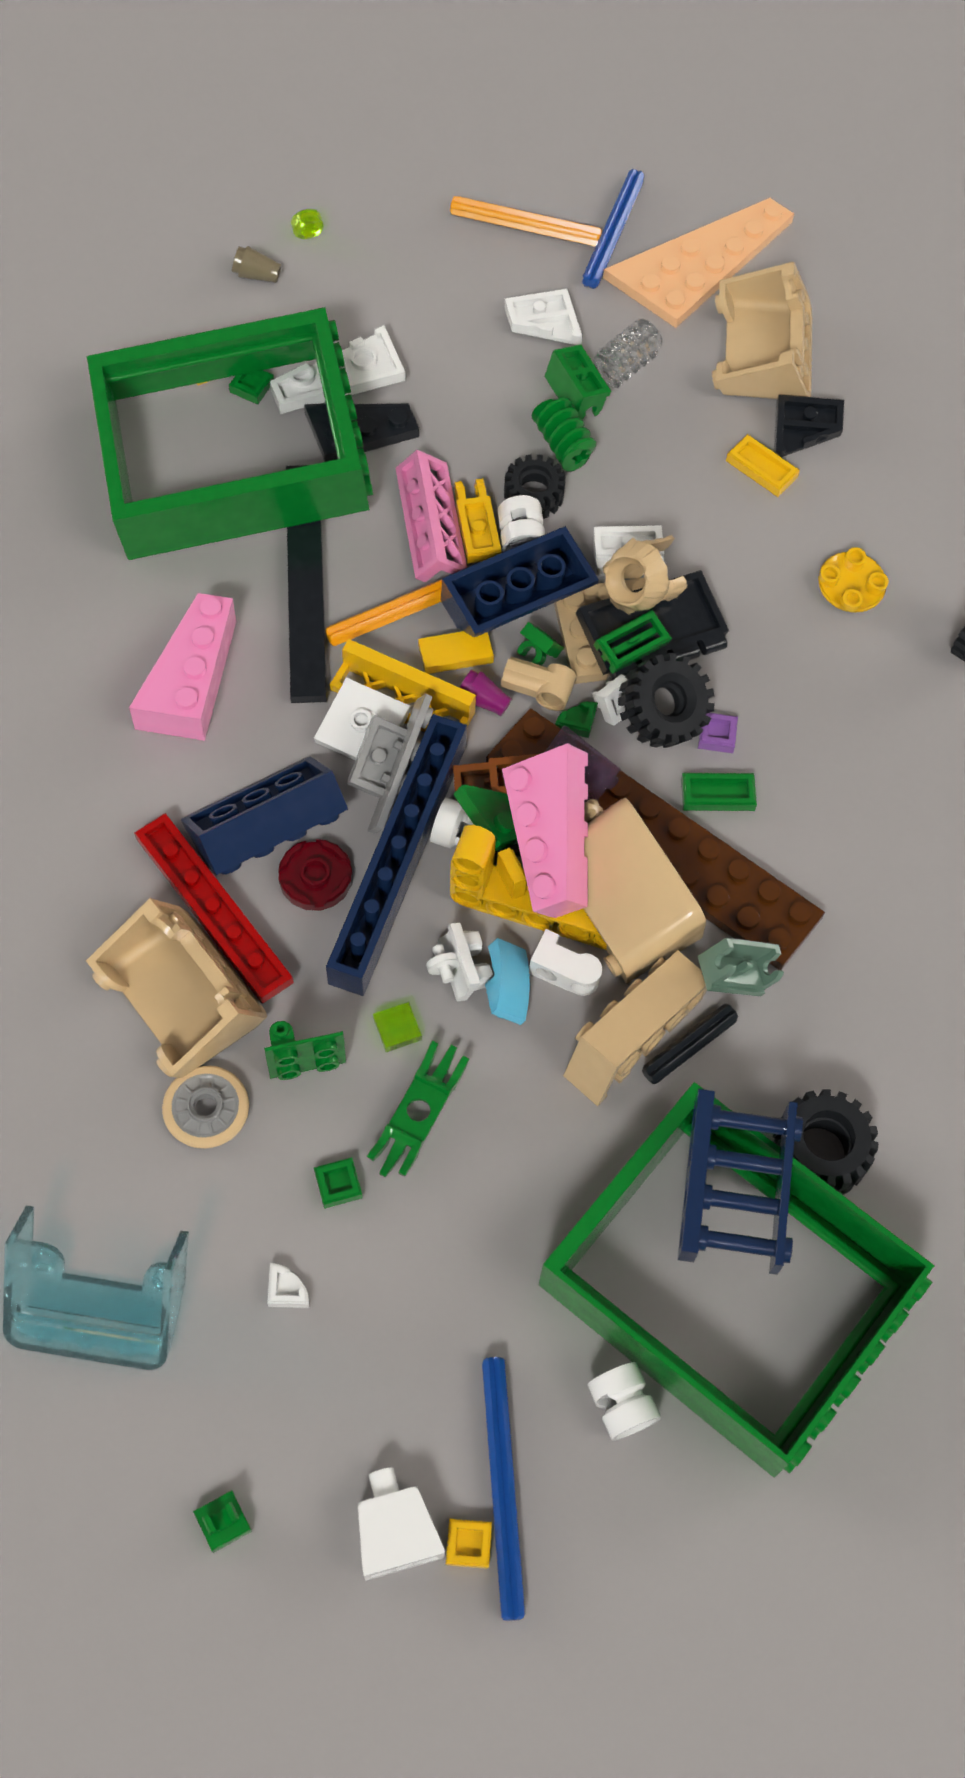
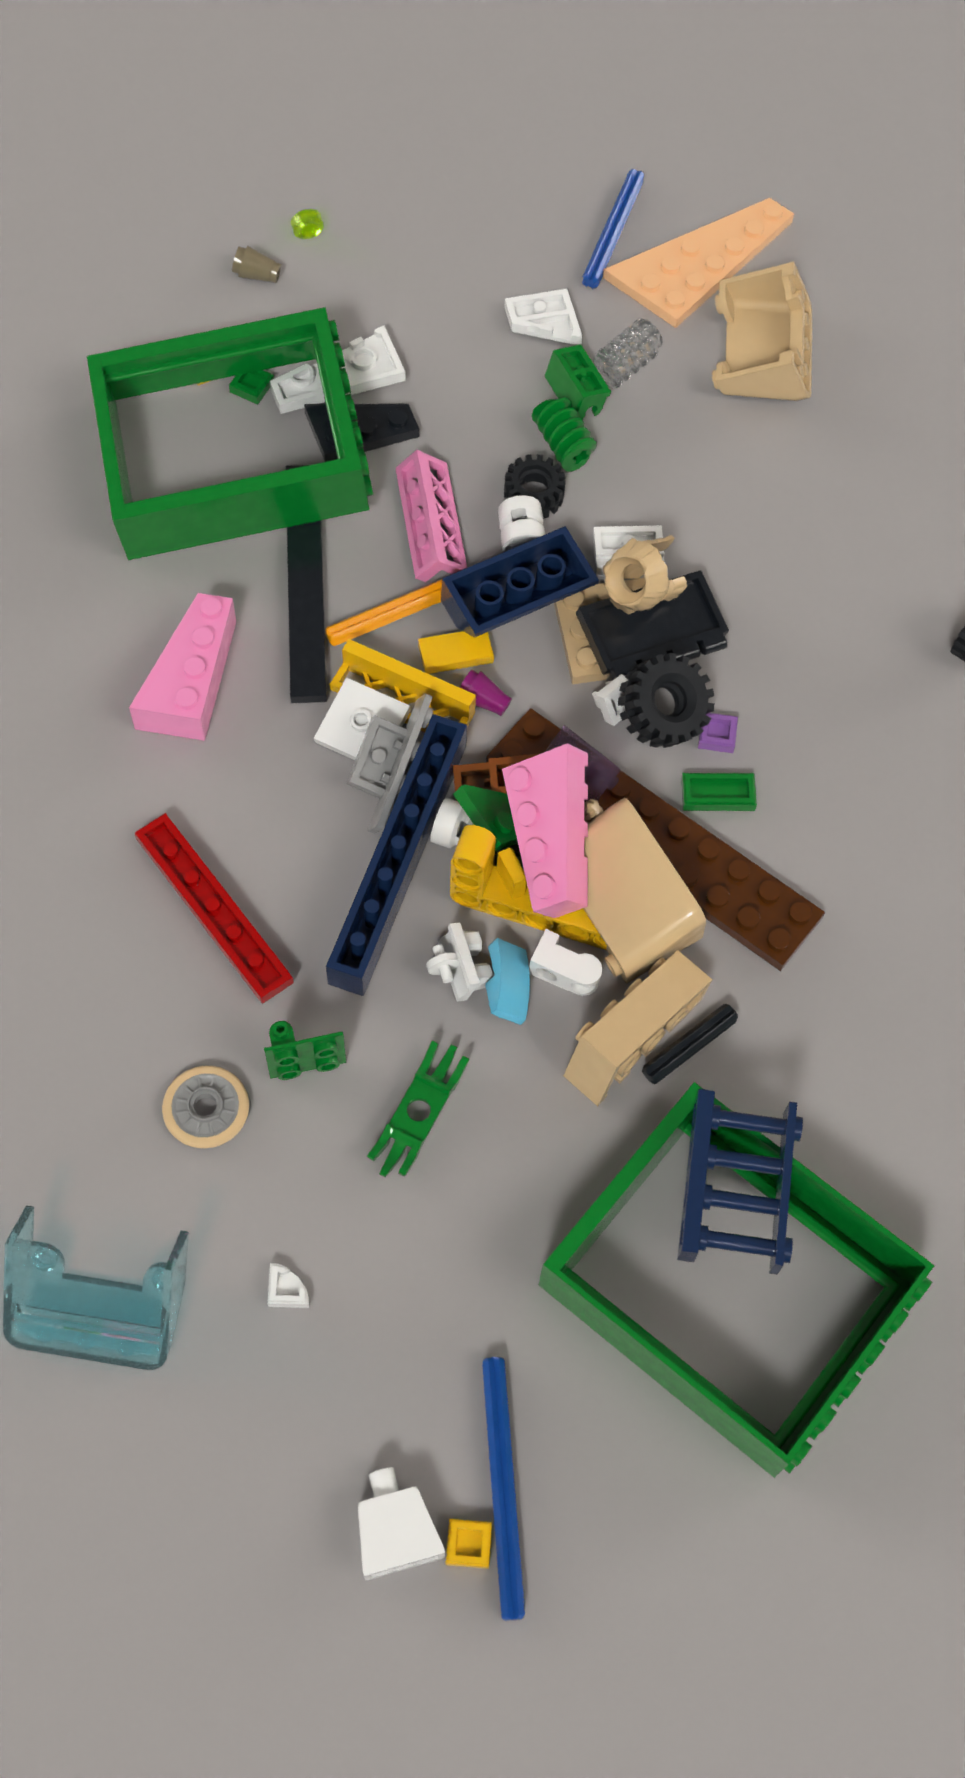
tan windscreen [86,898,267,1078] -> none
dark blue slope [181,756,348,875] -> none
green tile [193,1490,252,1553] -> none
dark red tile [278,839,352,911] -> none
green tile [314,1157,363,1209] -> none
clear neon green tile [373,1002,422,1052] -> none
light orange axle [450,196,602,247] -> none
yellow hinge [454,478,502,563] -> none
tan piece [501,656,577,711] -> none
green tile [517,622,564,666] -> none
green tile [555,701,598,738] -> none
white wheel [587,1362,661,1441] -> none
green tile [593,610,672,674] -> none
sand green hinge [697,938,784,996] -> none
yellow tile [726,434,800,497] -> none
black tyre [772,1089,879,1195] -> none
black wing [774,395,844,457] -> none
yellow dish [818,547,889,612] -> none

